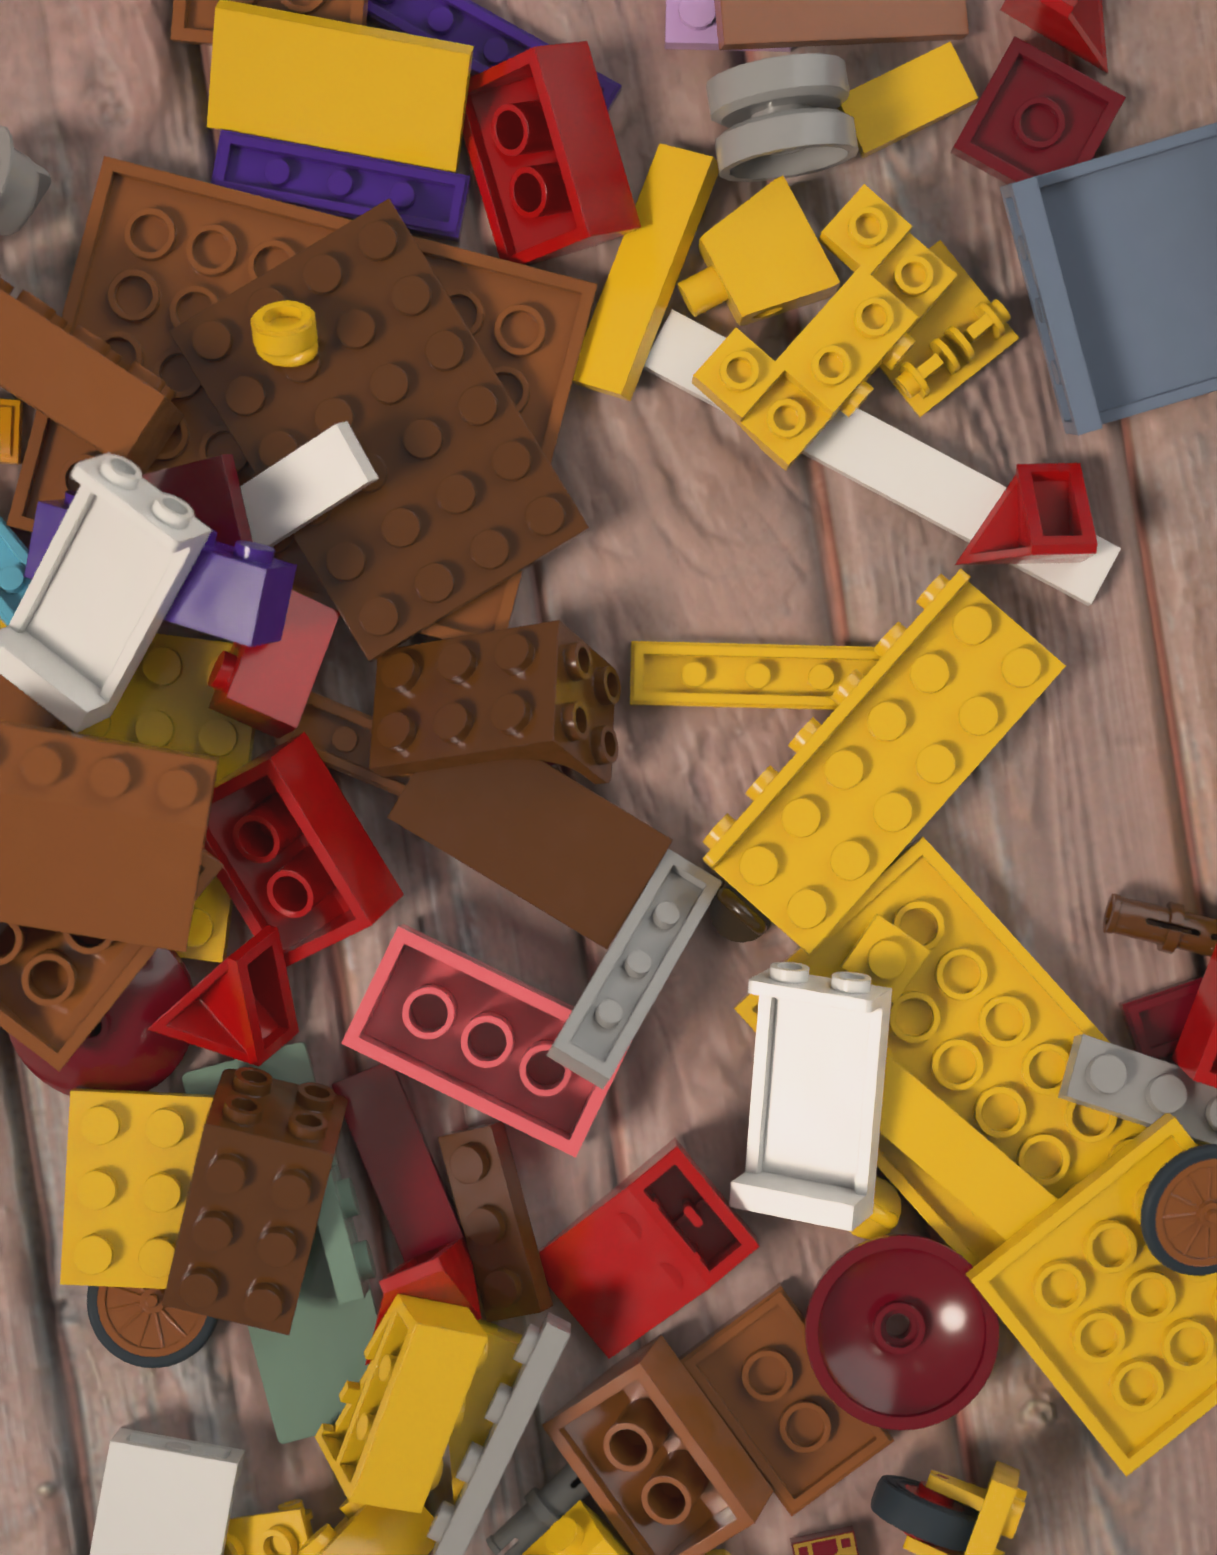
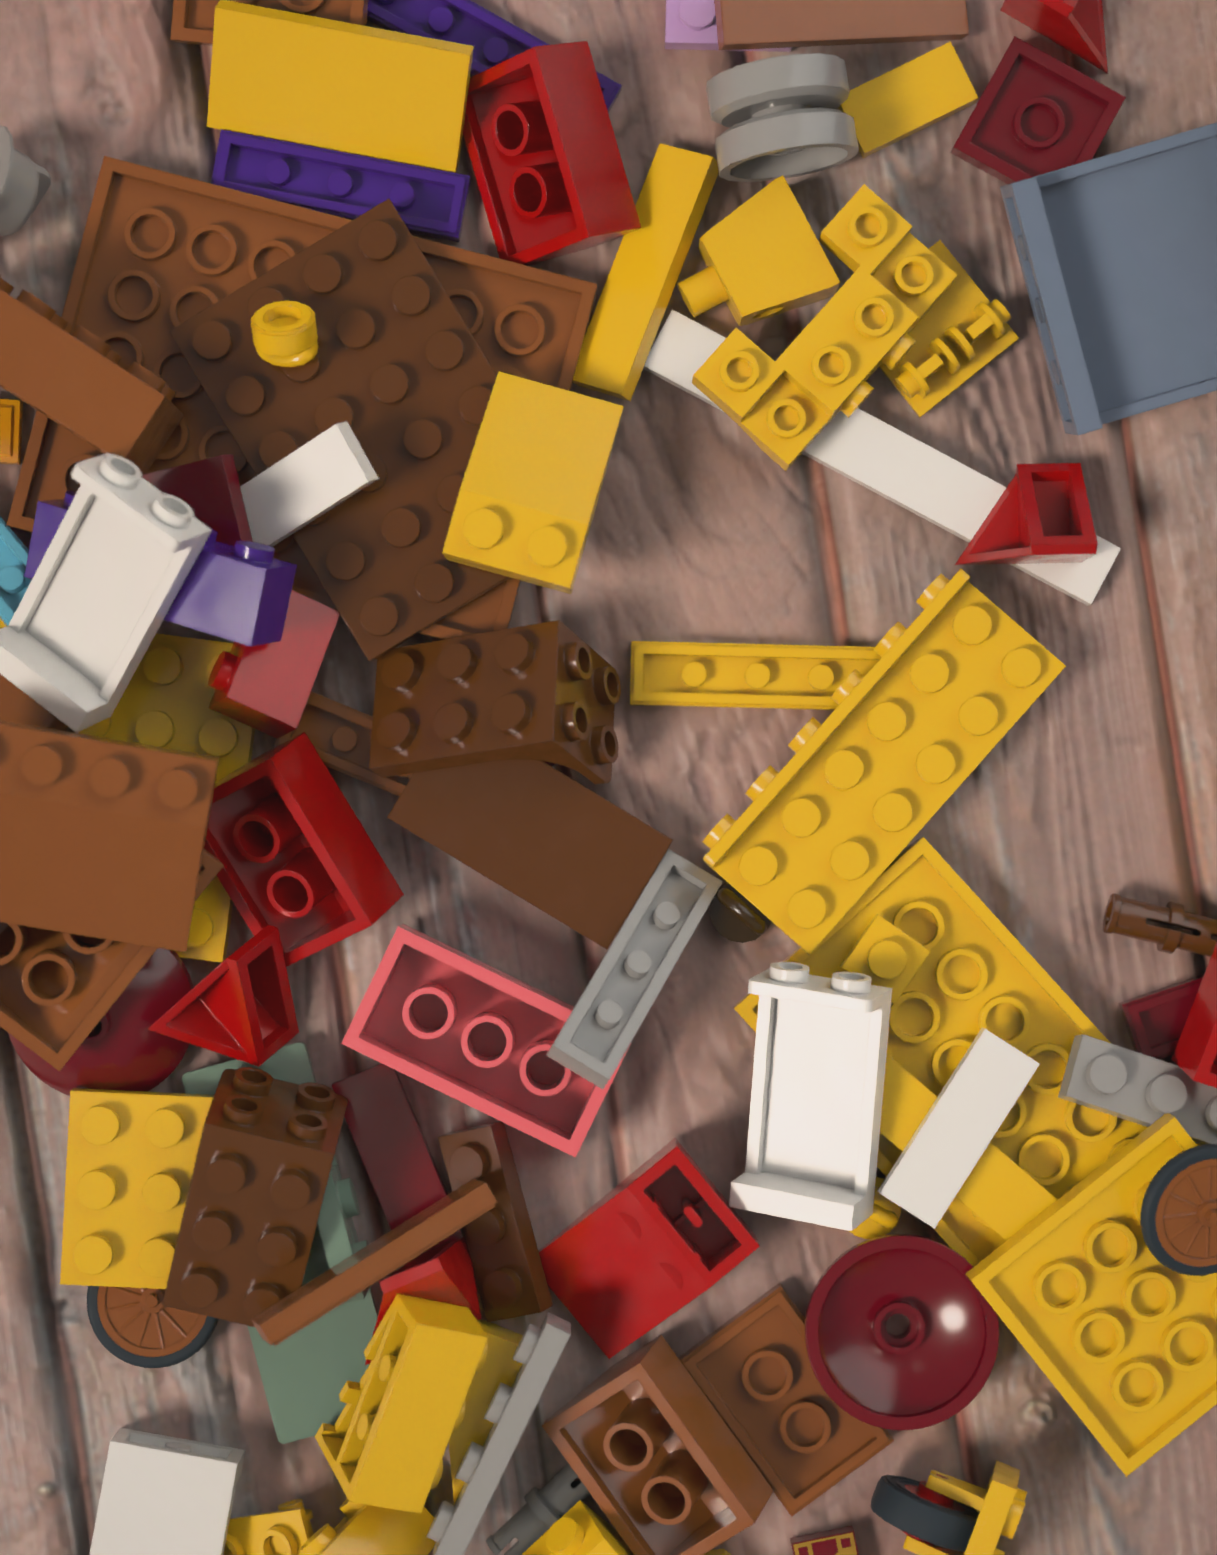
none -> dark orange tile [251,1179,497,1346]
none -> yellow slope [442,371,624,594]
none -> white tile [878,1027,1040,1229]

